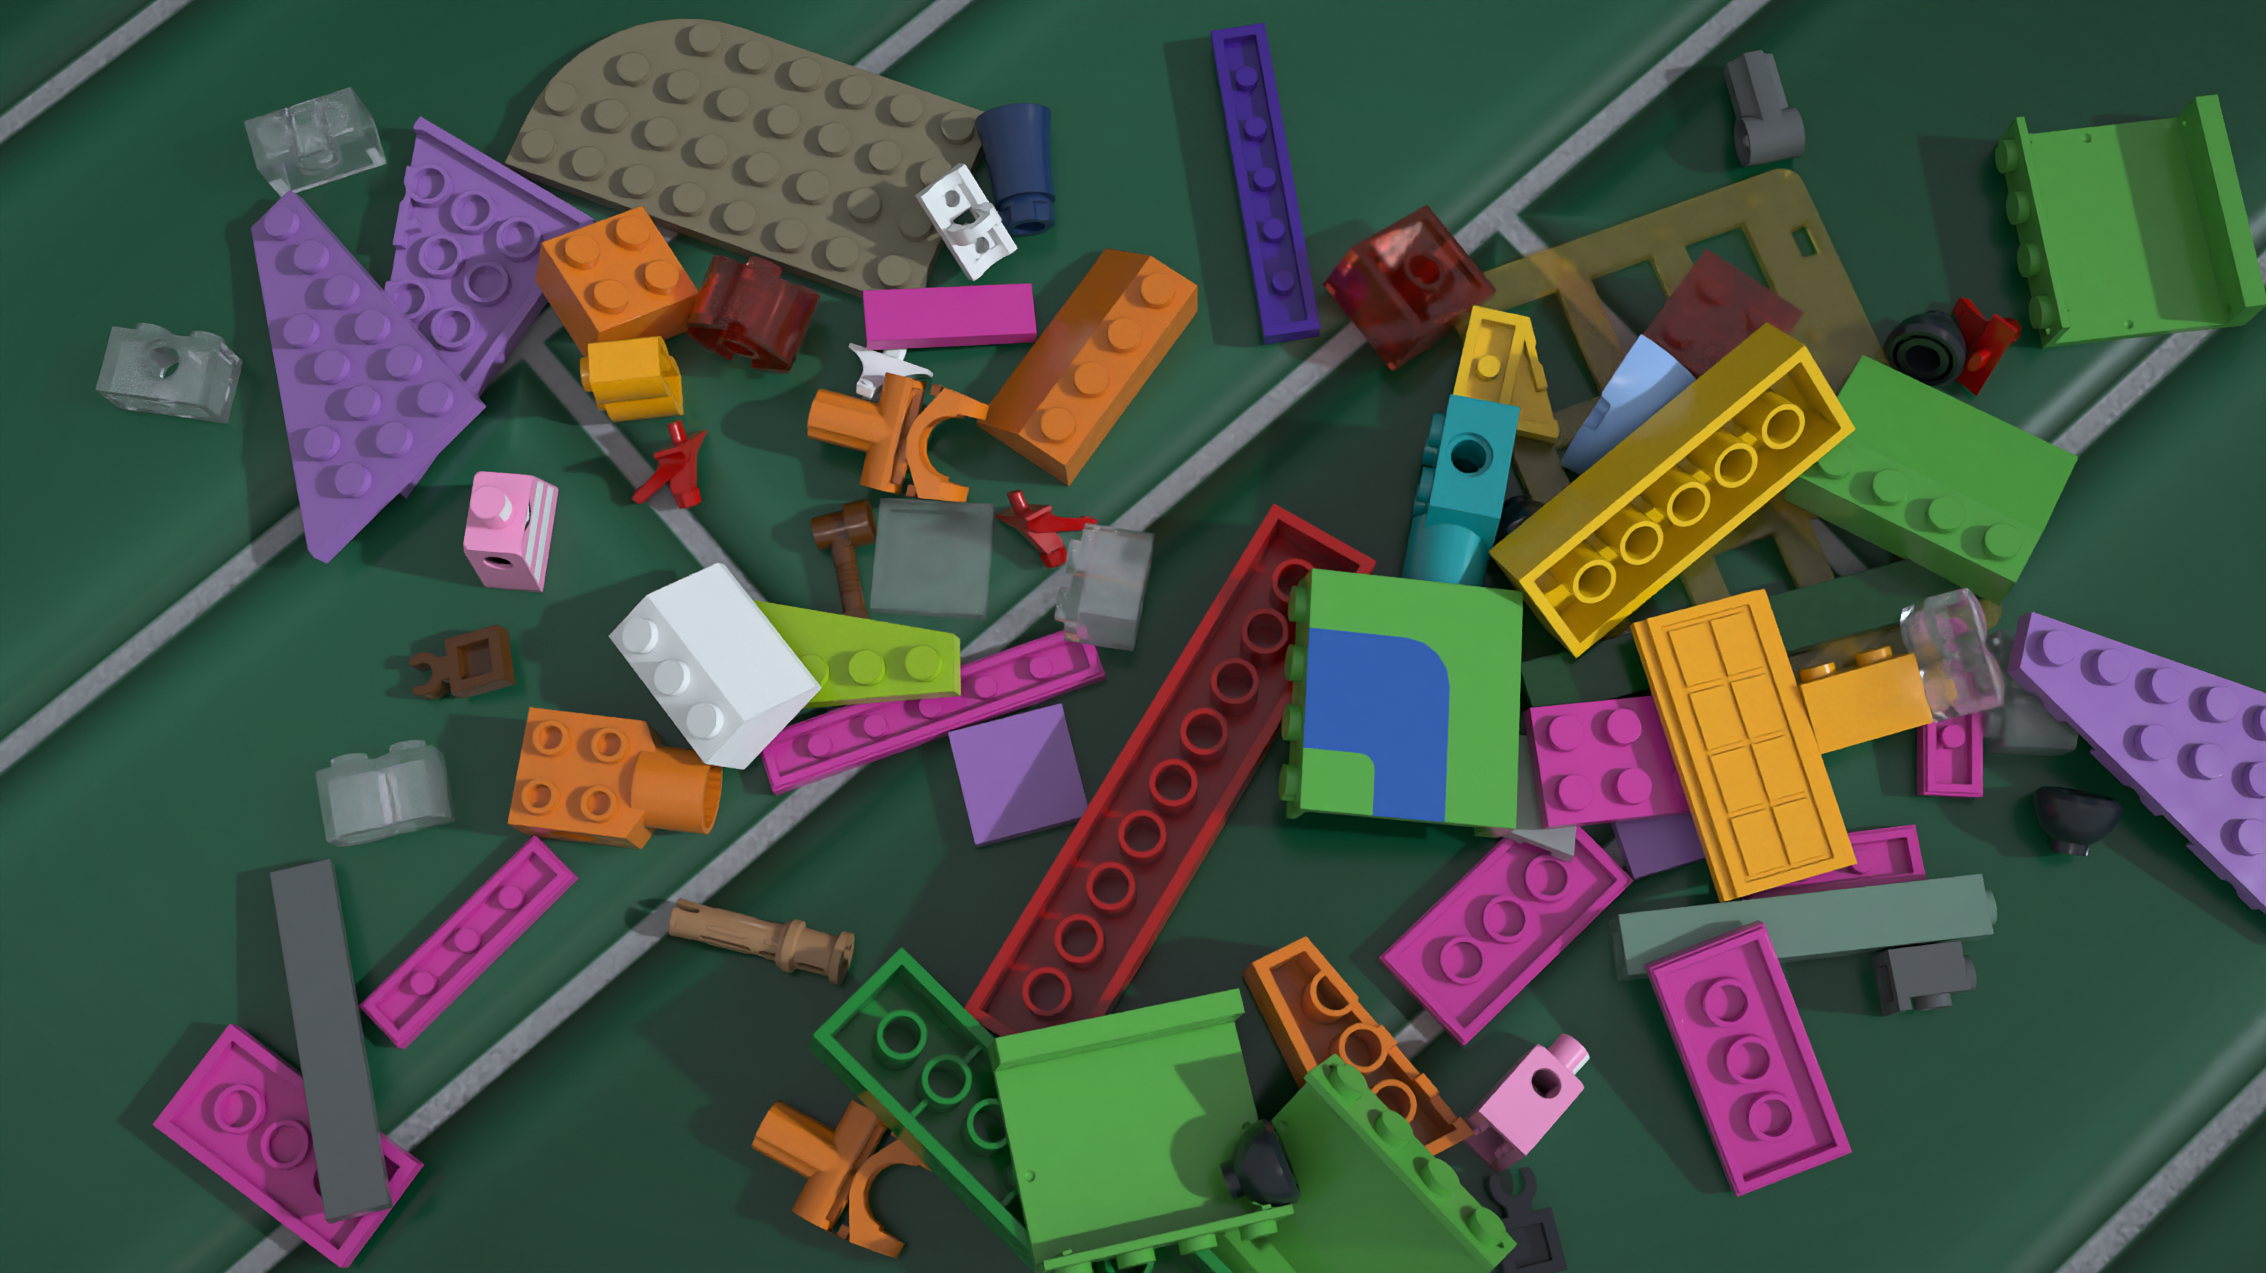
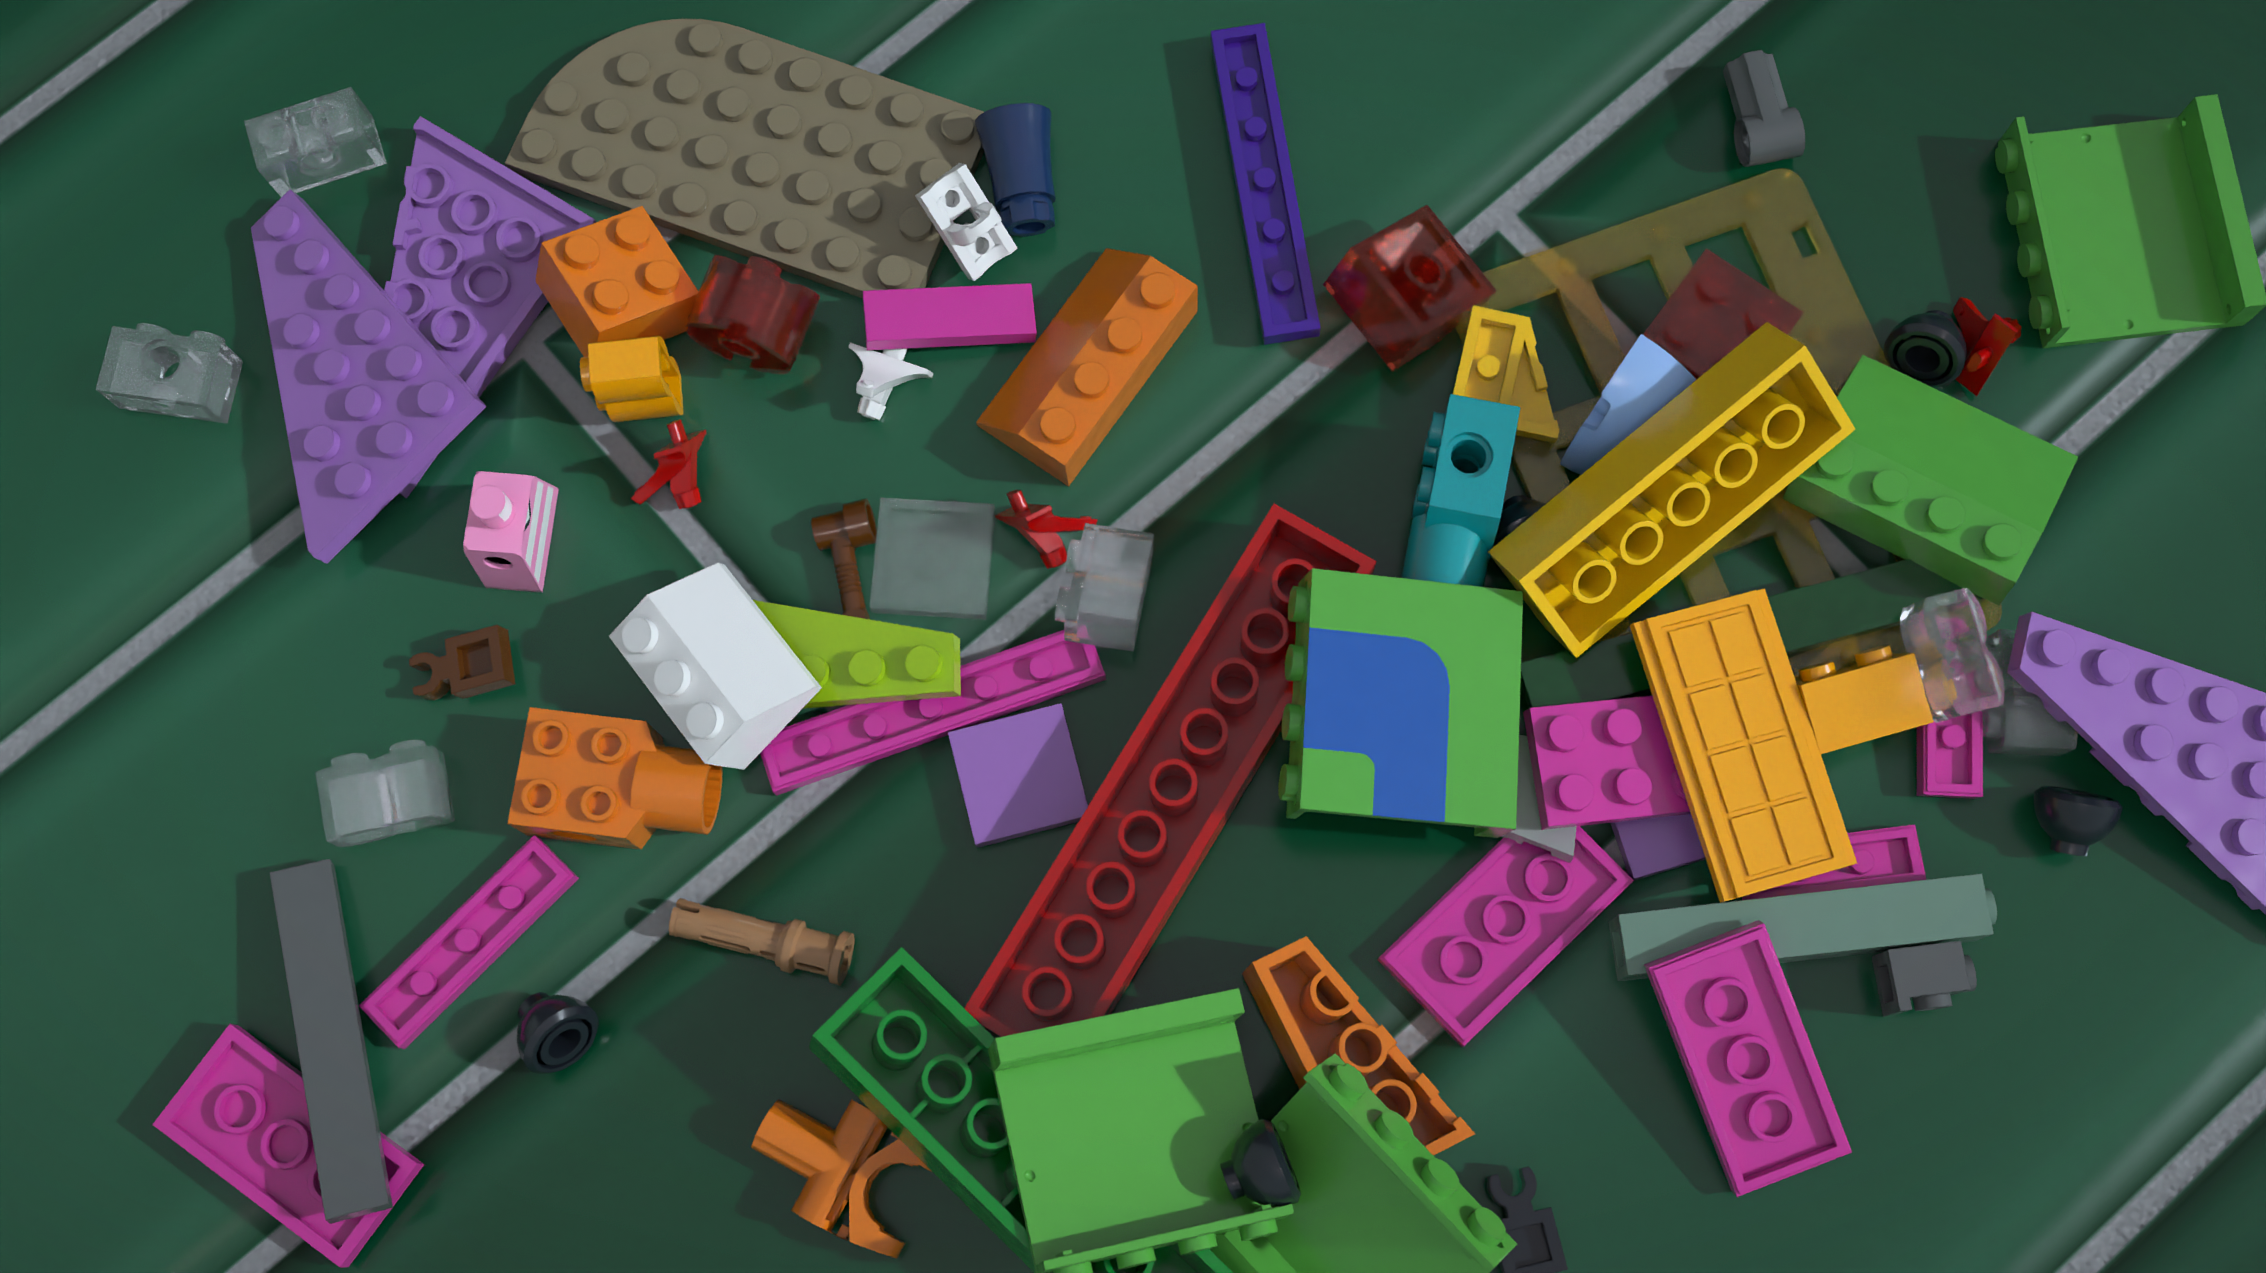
orange connector [807,372,989,502] -> none
bright pink torso [1463,1033,1589,1174] -> none
none -> black brick [517,992,599,1074]

